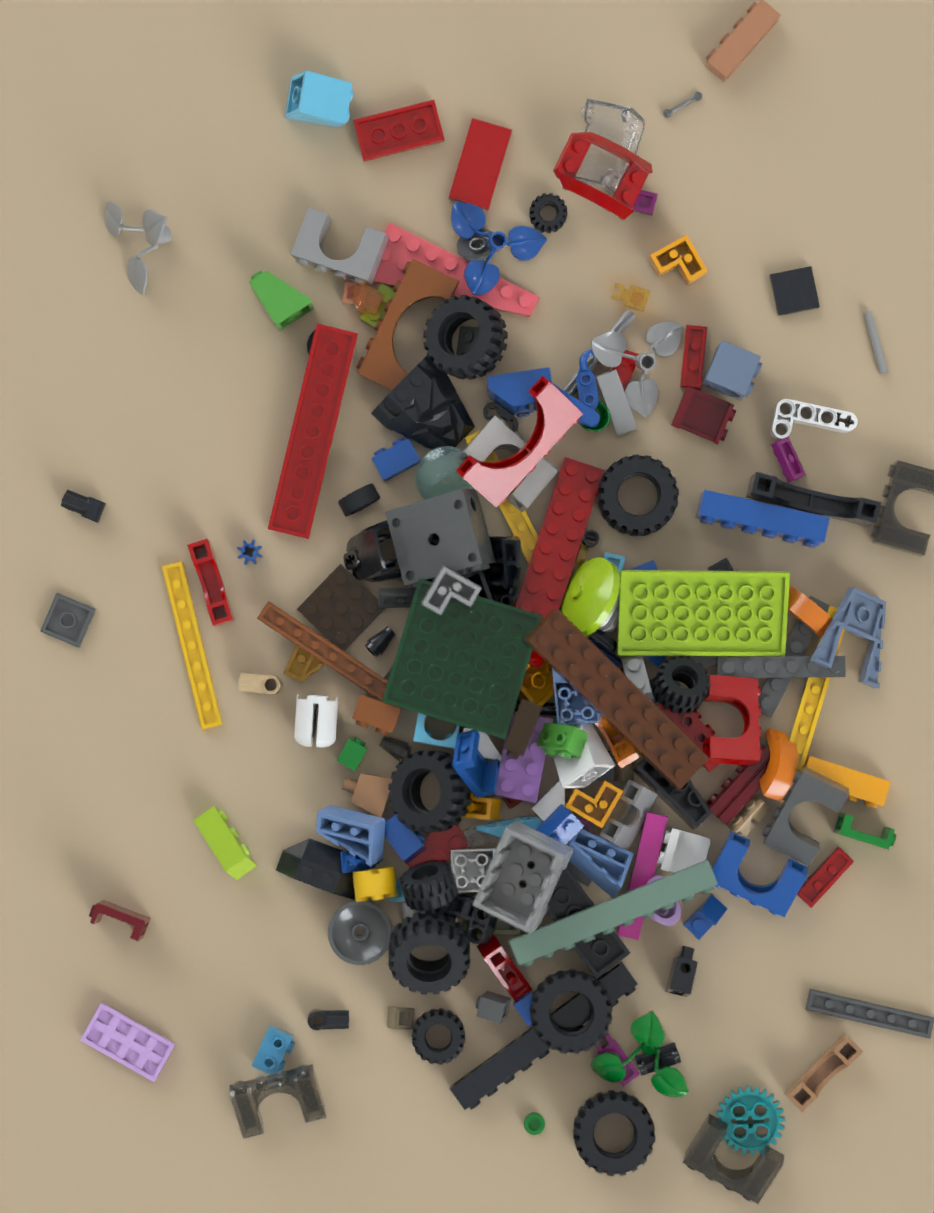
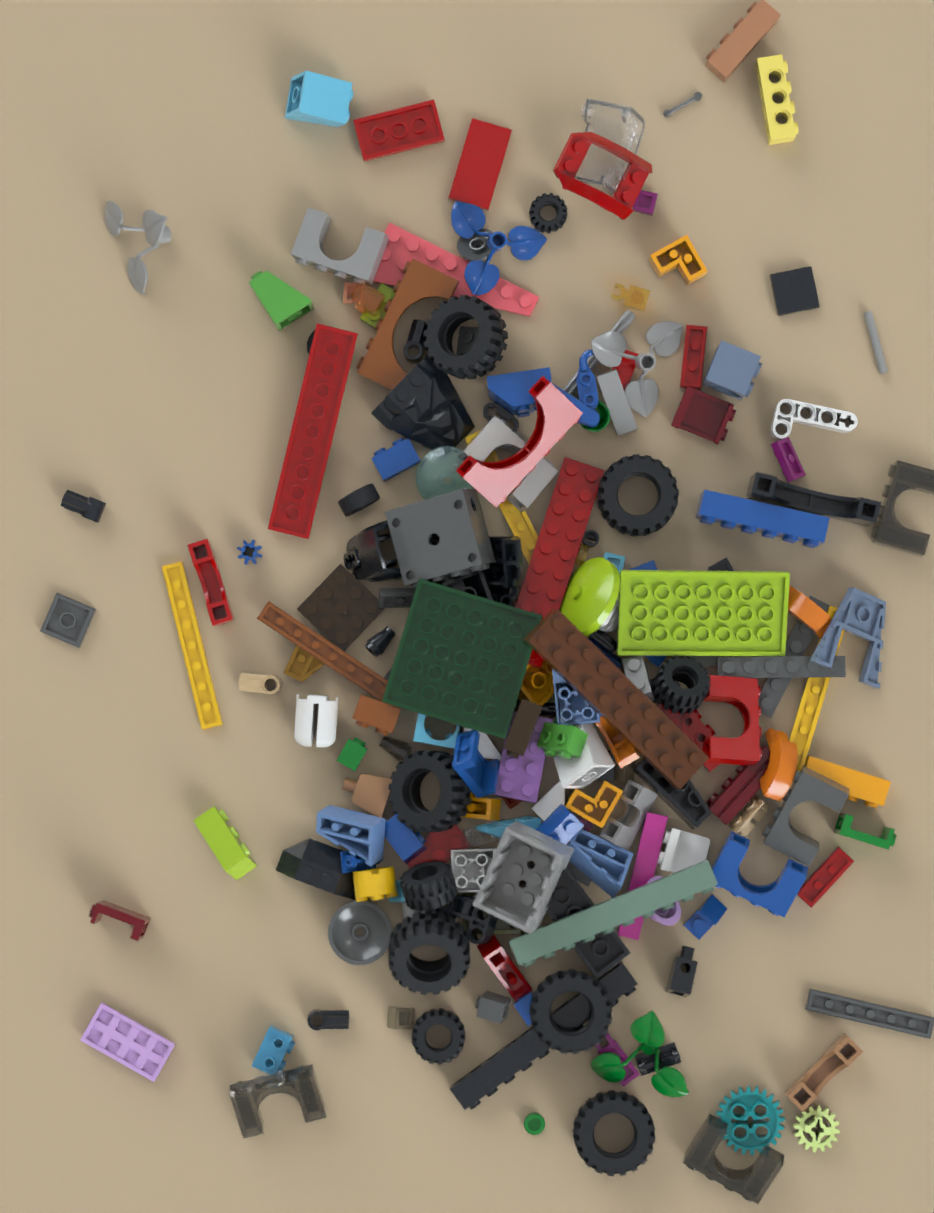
light grey brick [422,565,481,615] -> none
none -> black piece [404,319,428,364]
none -> light yellow brick [755,54,798,145]
none -> yellowish green gear [793,1105,840,1153]

